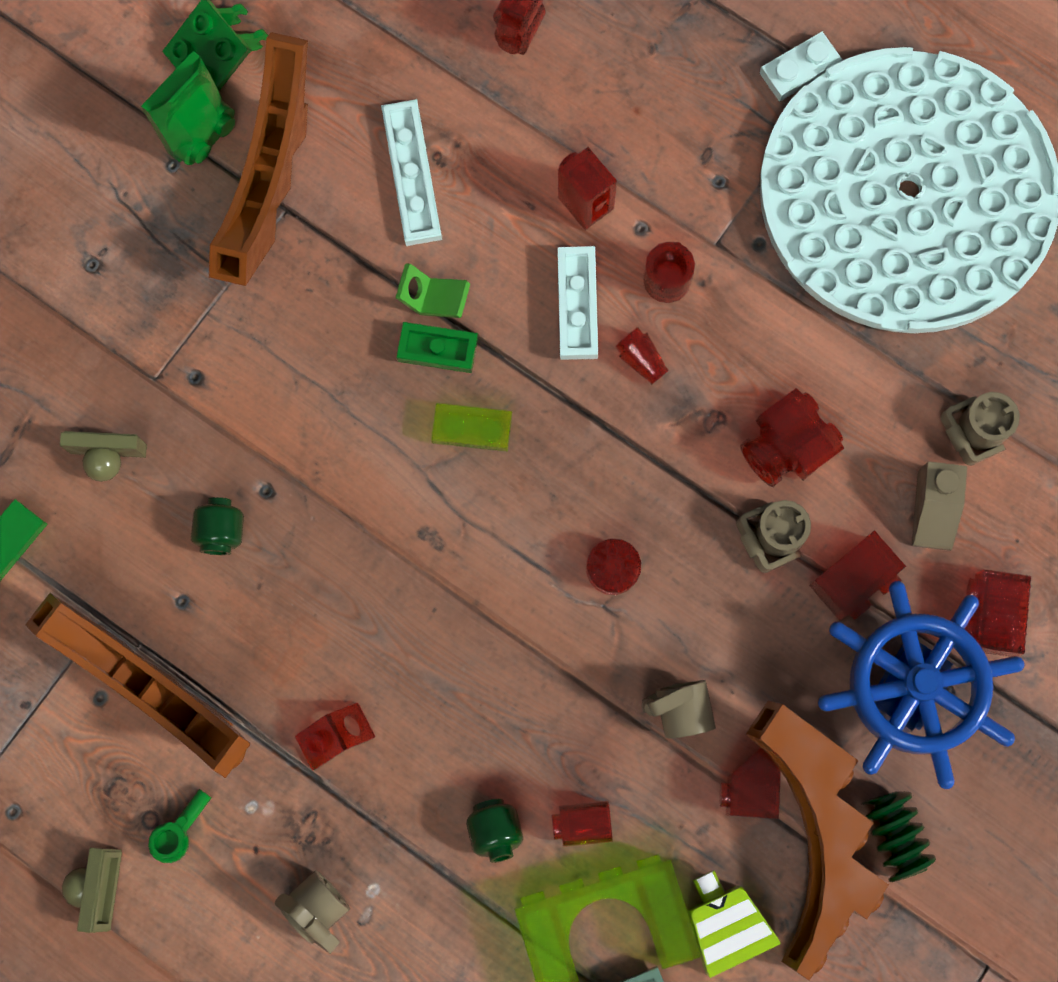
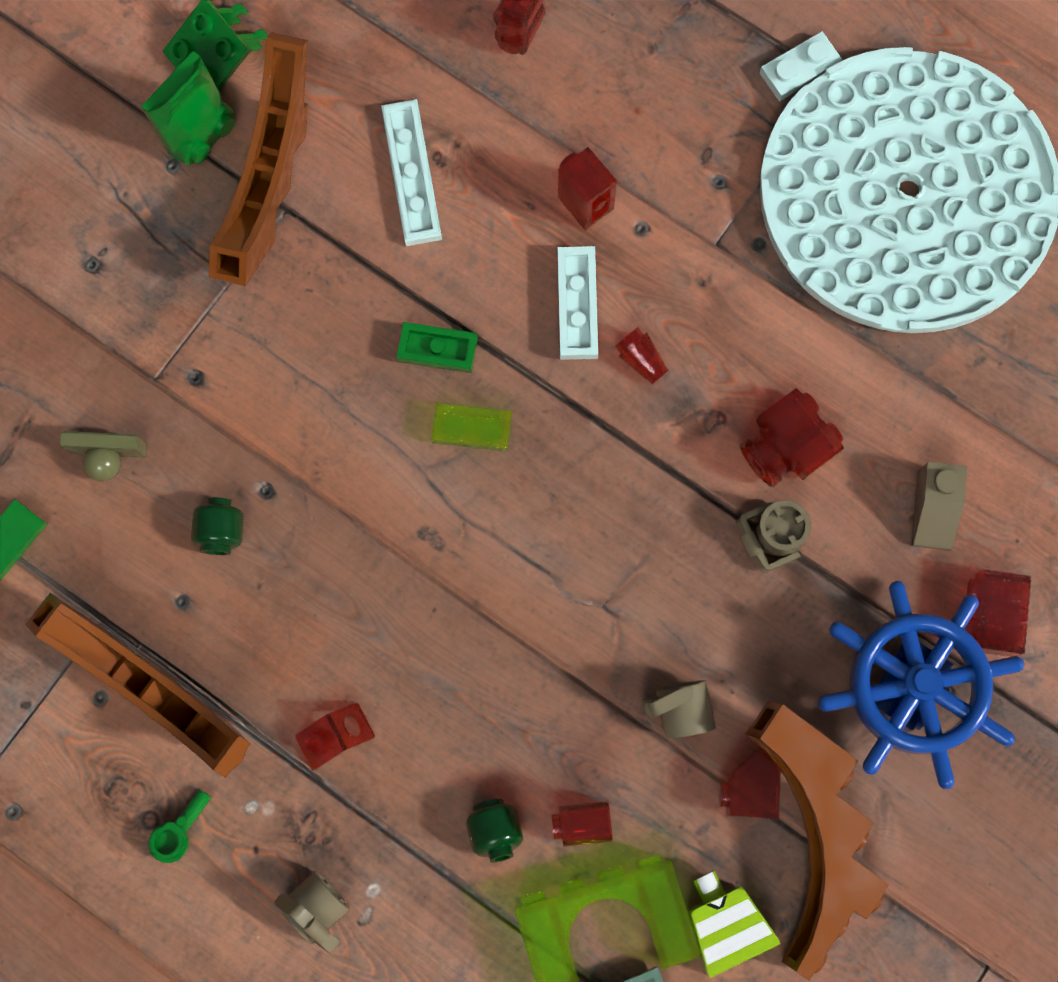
olive tile [62,848,122,933] -> none
bright green bracket [396,263,470,318] -> none
clear red wheel [586,539,641,595] -> none
clear red piece [643,242,695,303] -> none
clear red brick [809,530,906,621] -> none
dark green piece [860,791,936,882] -> none
dark tan piece [940,392,1020,466] -> none

